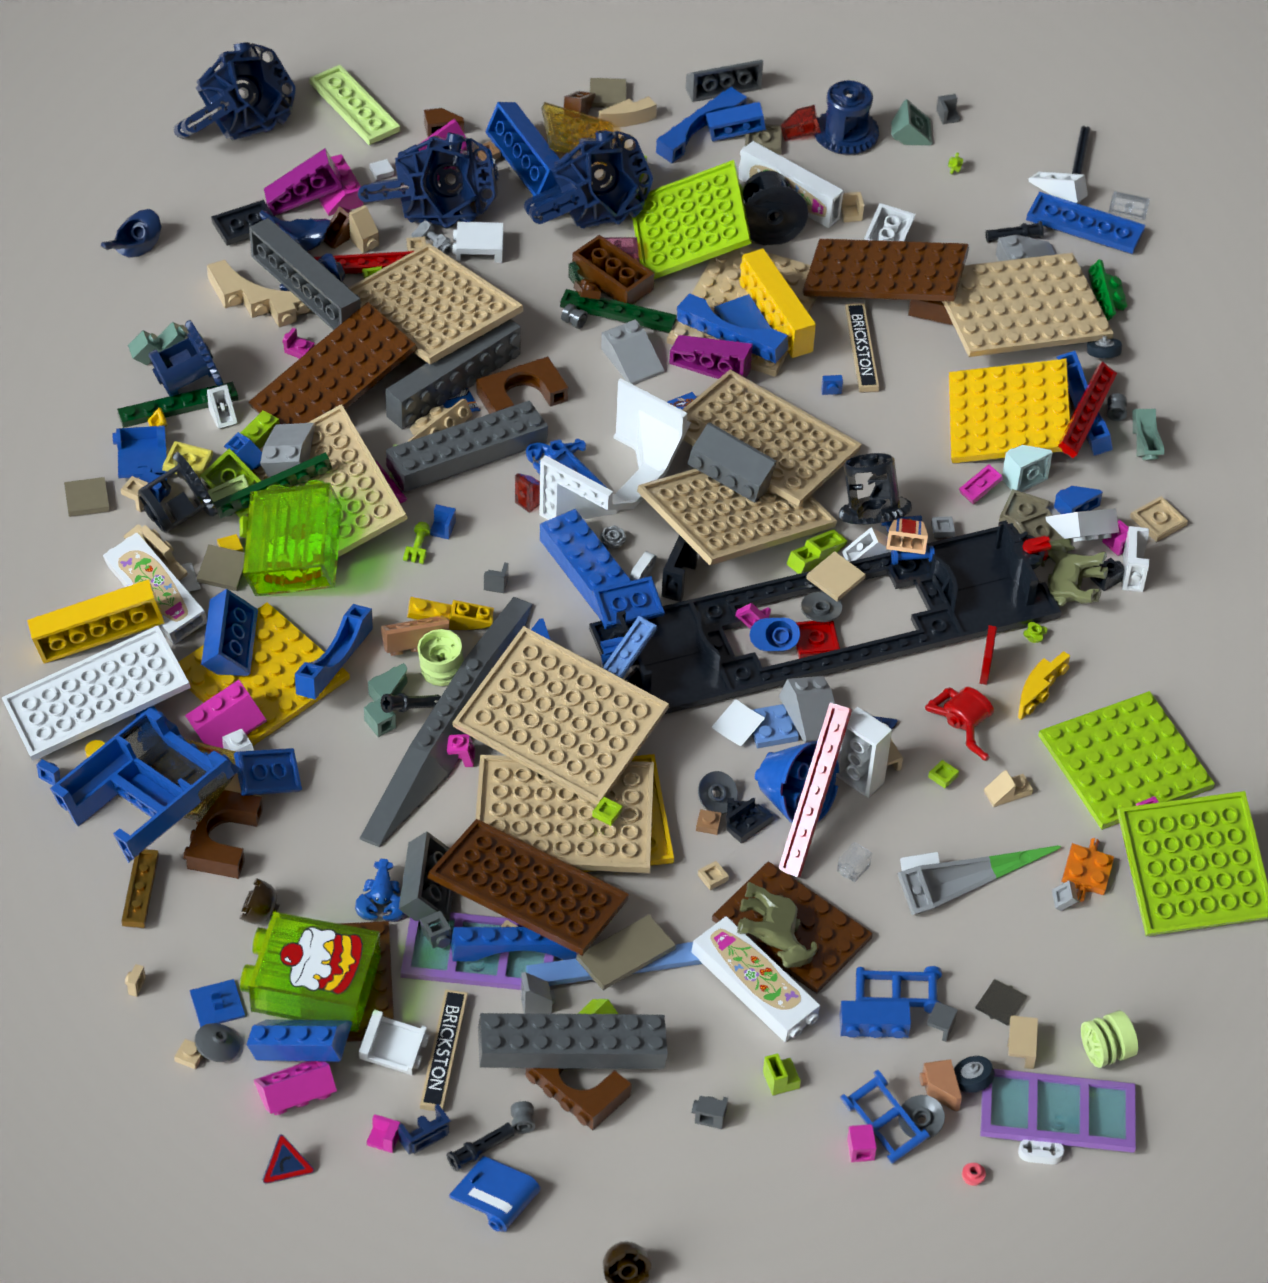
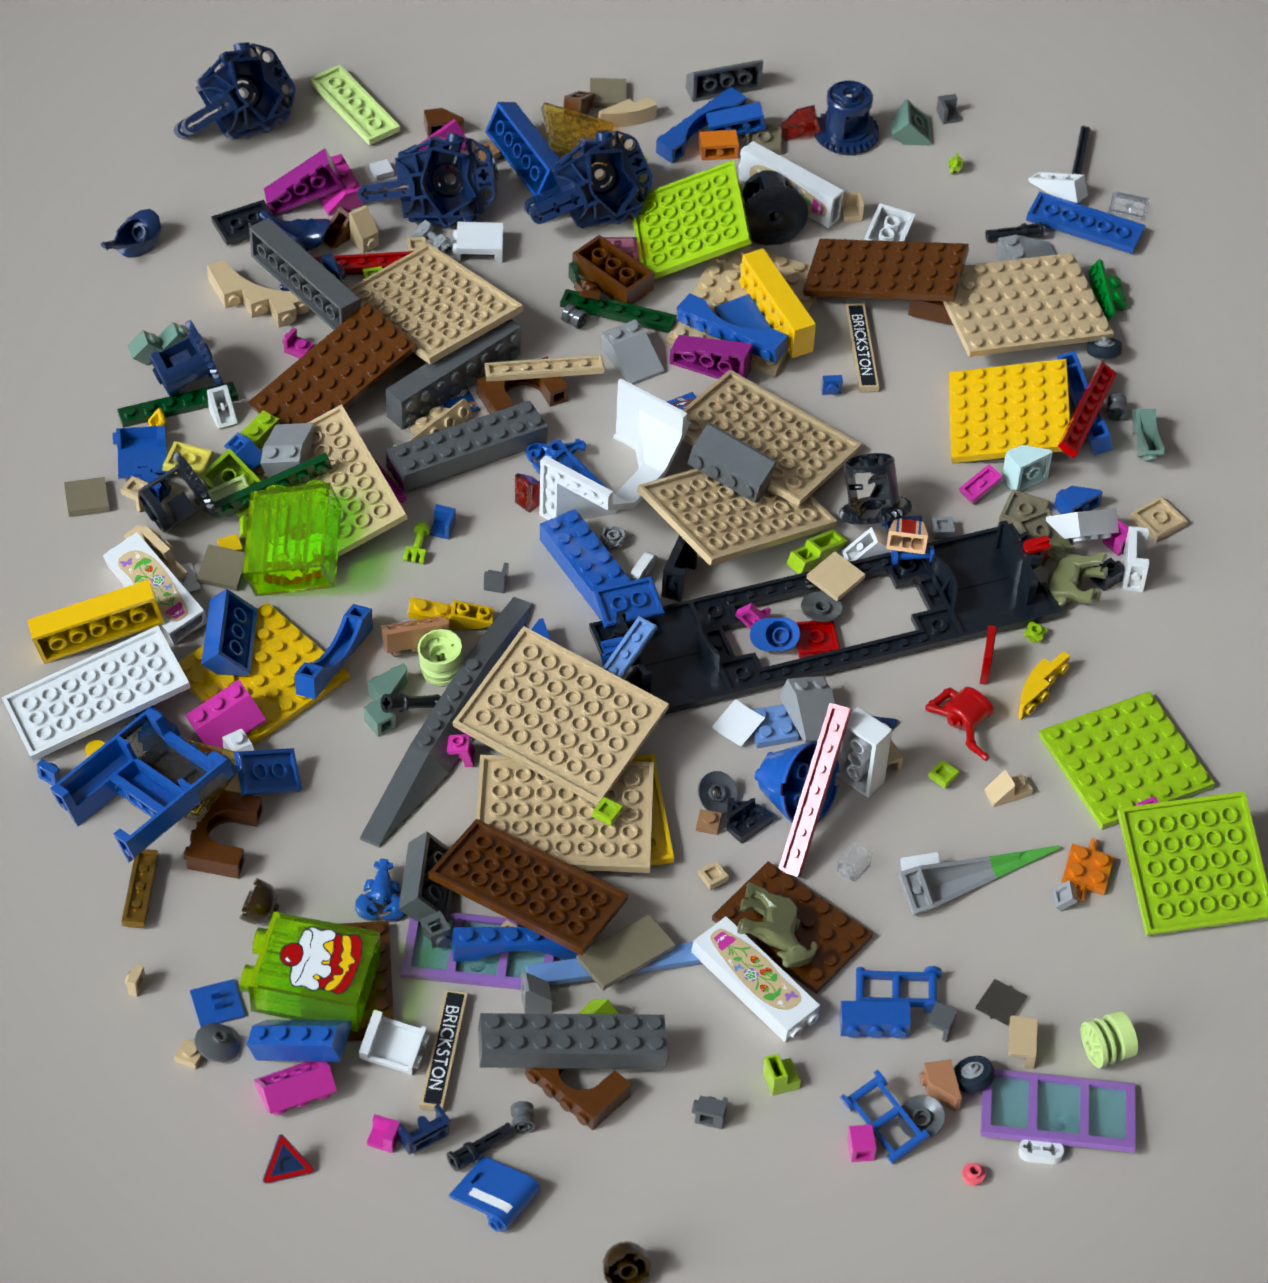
none -> tan tile [485,355,605,382]
none -> orange brick [698,130,739,161]

